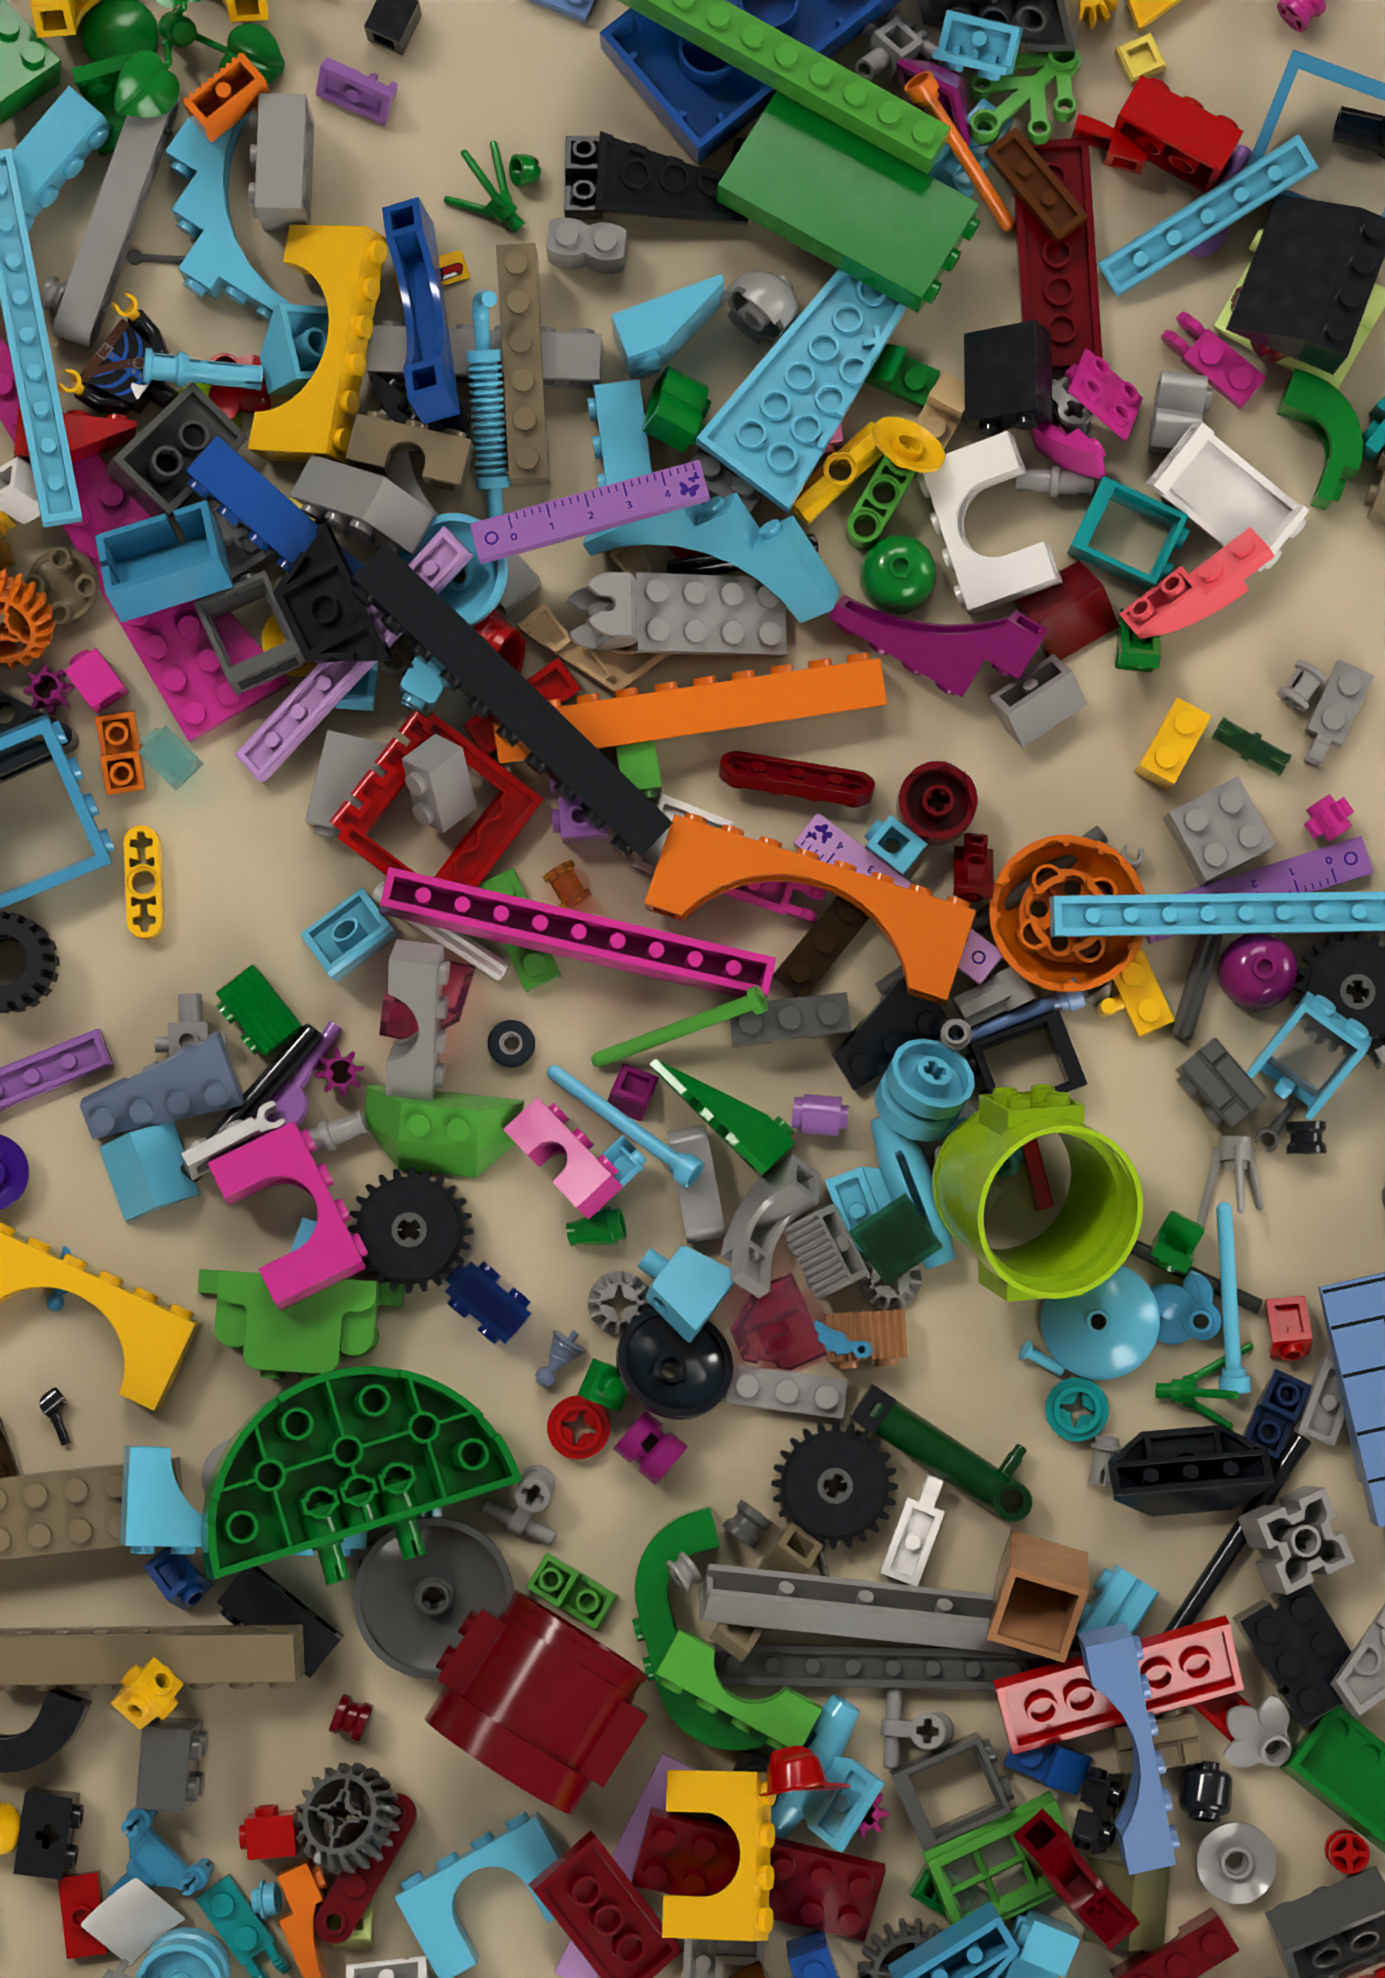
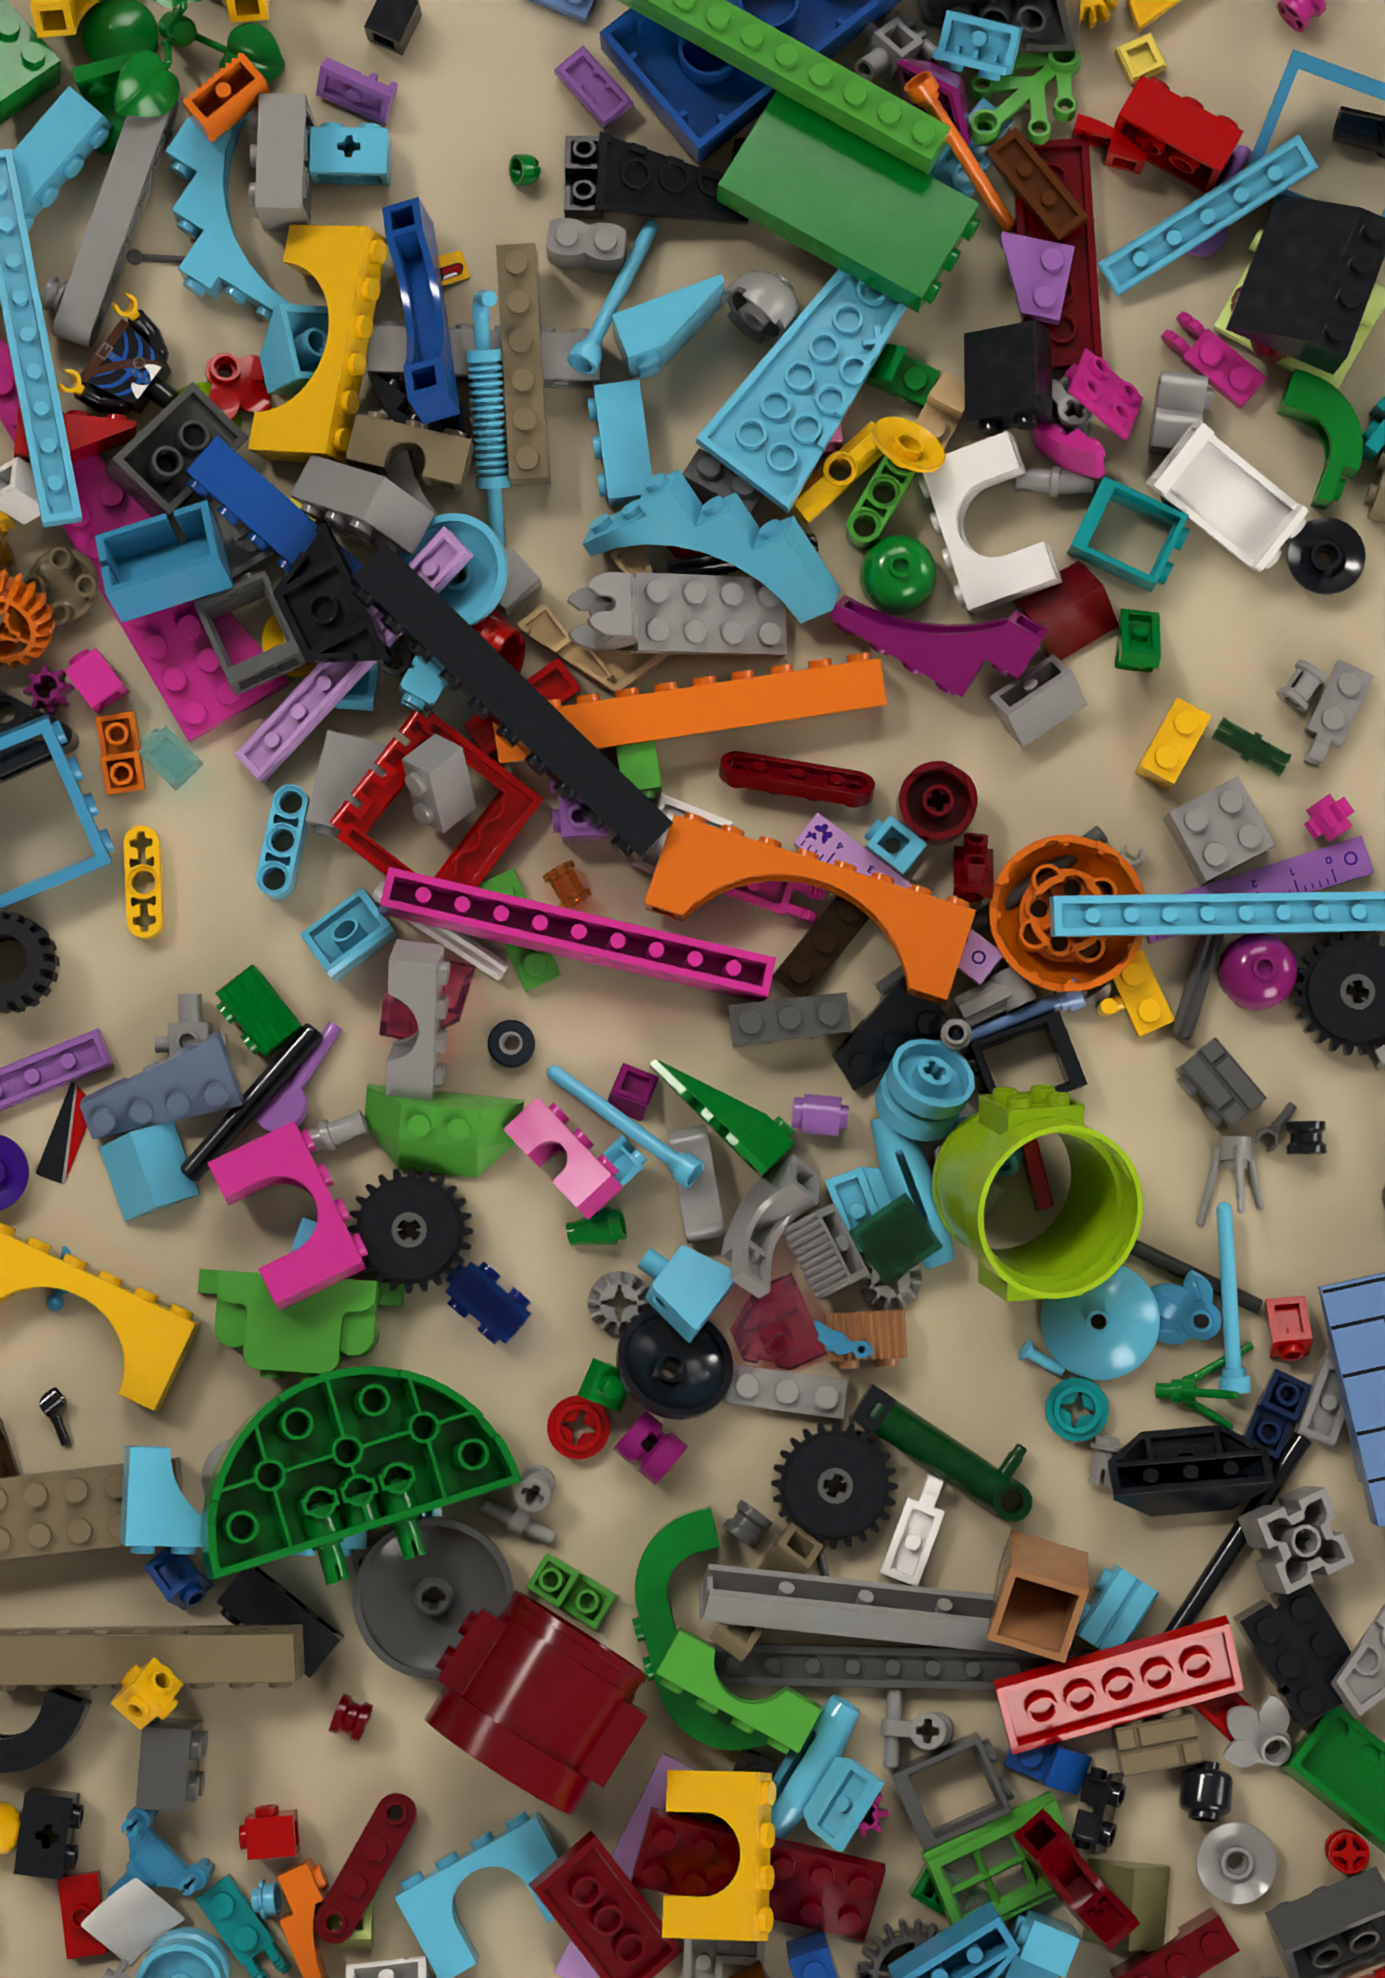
medium azure pin [143,348,263,391] -> none
light grey plate [181,1101,286,1181] -> none
dark grey gear [293,1762,402,1874] -> none
magenta gear [314,1047,364,1096] -> none
green plant [444,140,525,233] -> none
medium lavender tile [470,460,711,564] -> none
sand blue piece [535,1330,586,1388] -> none
bright green bar [591,985,768,1067] -> none
green brick [642,365,711,453] -> none
light grey bush [665,1552,702,1593] -> none
red piece [759,1745,850,1796] -> none
medium blue arch [1078,1623,1180,1875] -> none
coral slope [1119,527,1275,639] -> none
green bracket [1151,1210,1205,1274] -> none
window [1247,991,1372,1121] -> none
none -> black sticker [36,1082,87,1184]
none -> medium azure beam [256,784,310,900]
none -> medium azure brick [309,122,391,186]
none -> medium lavender plate [554,45,634,131]
none -> medium azure piece [567,219,659,375]
none -> medium lavender wing [999,231,1075,325]
none -> black dish [1287,517,1366,595]

